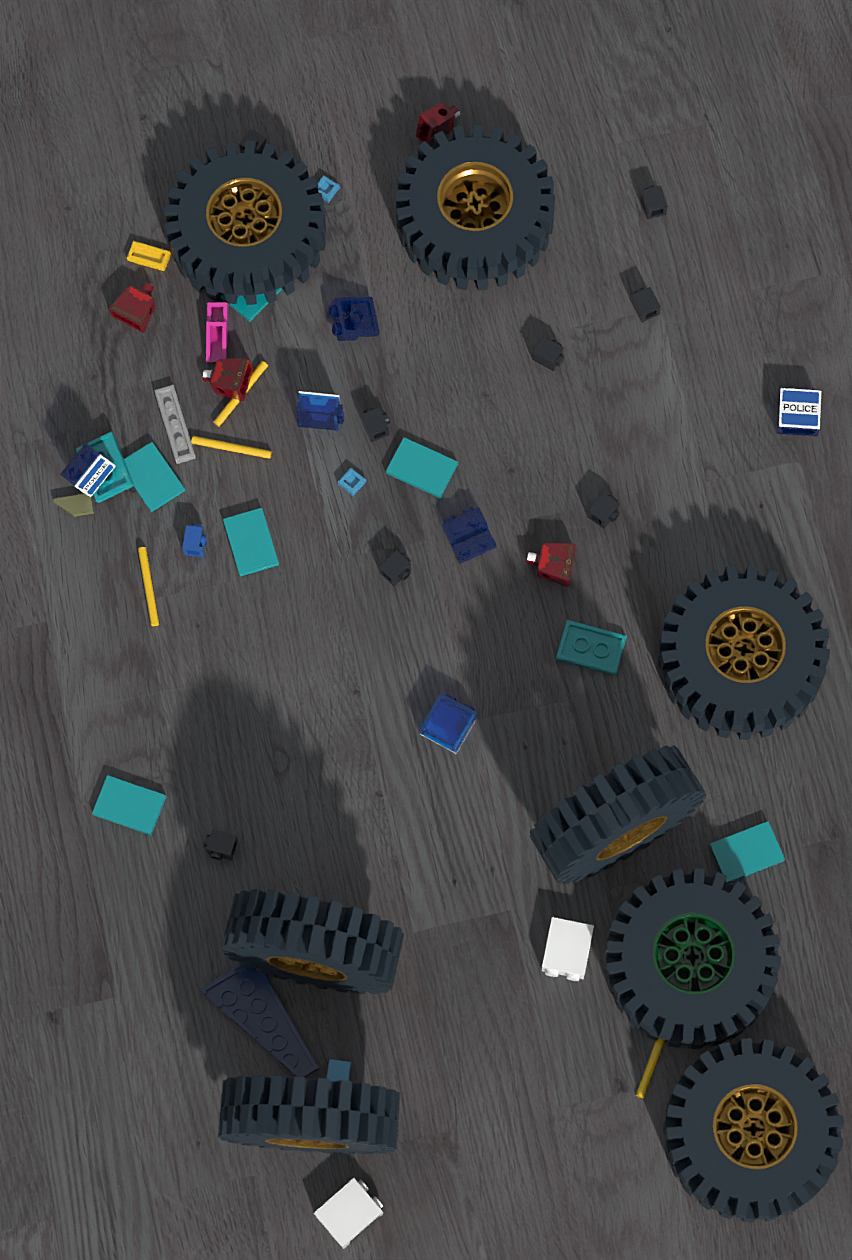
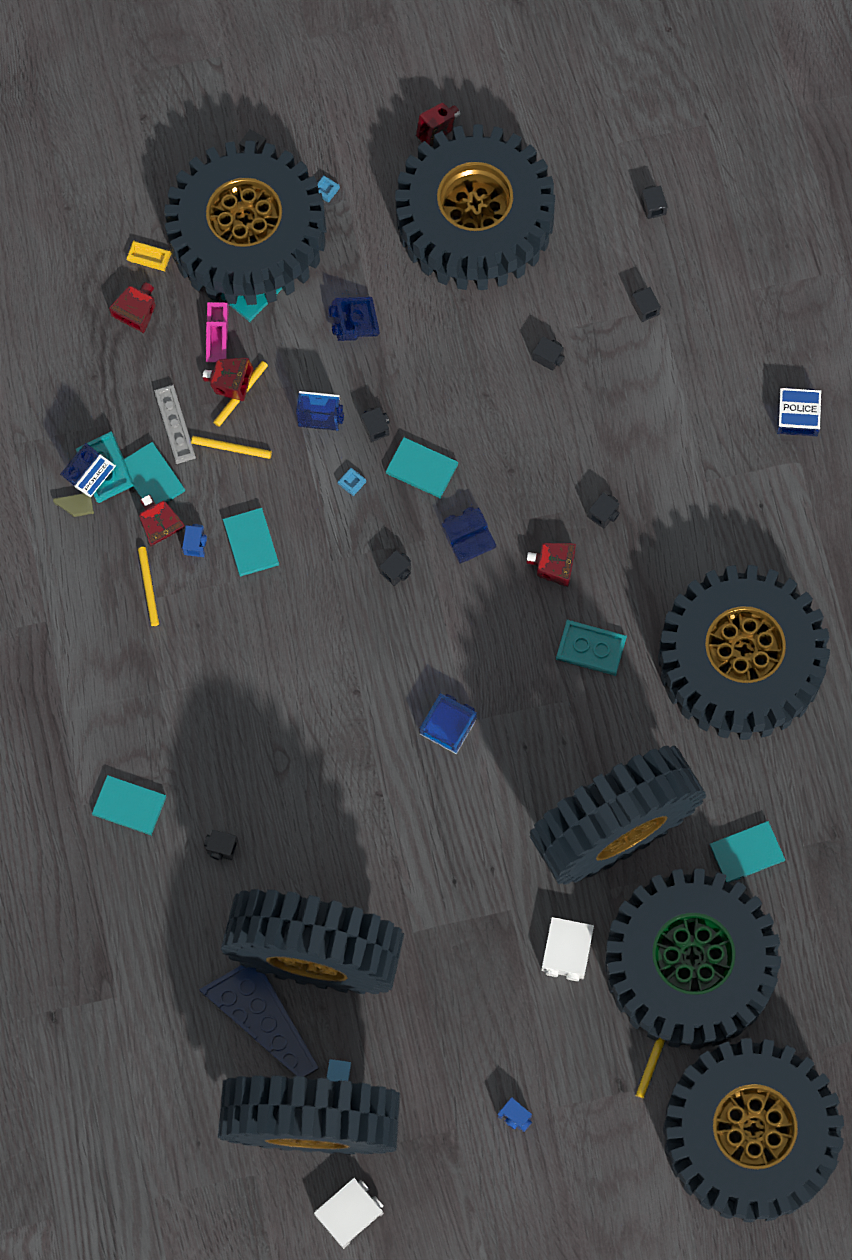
none -> torso [139,495,185,547]
none -> blue brick [498,1098,532,1132]

